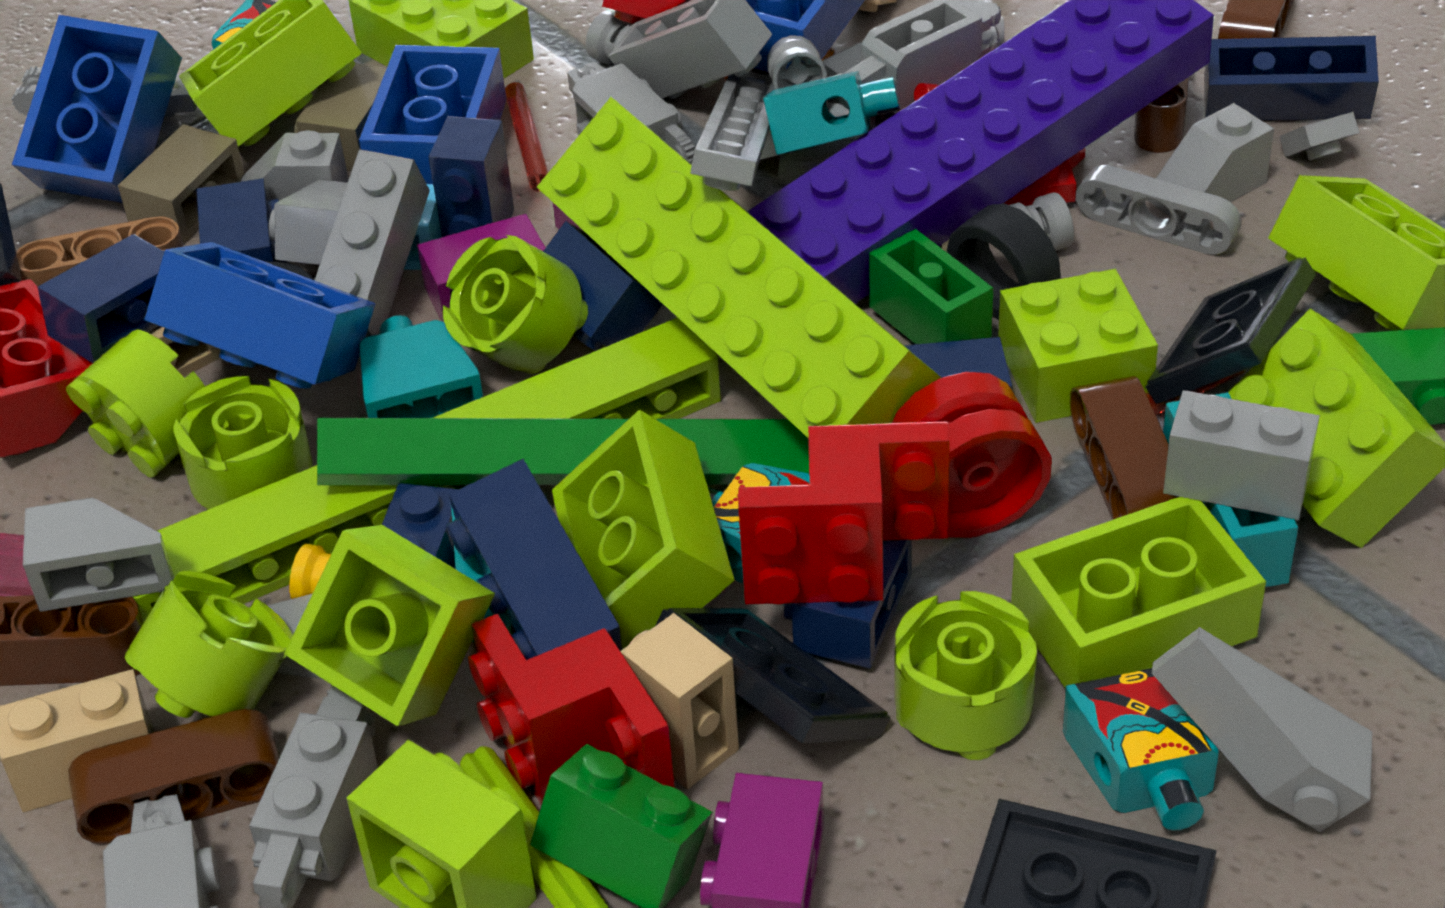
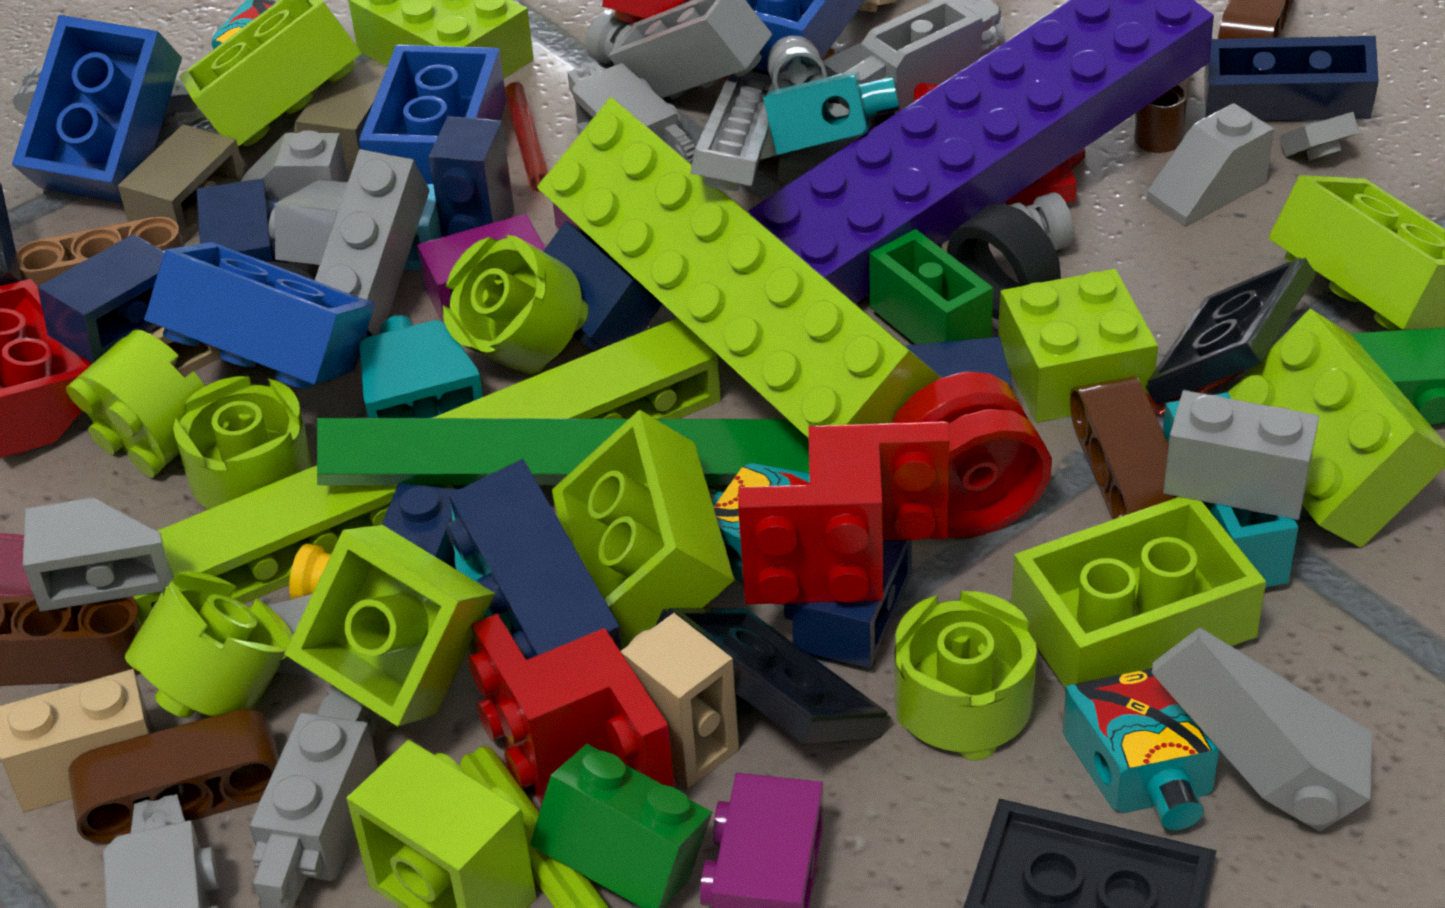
light grey beam [1076,165,1242,255] -> none

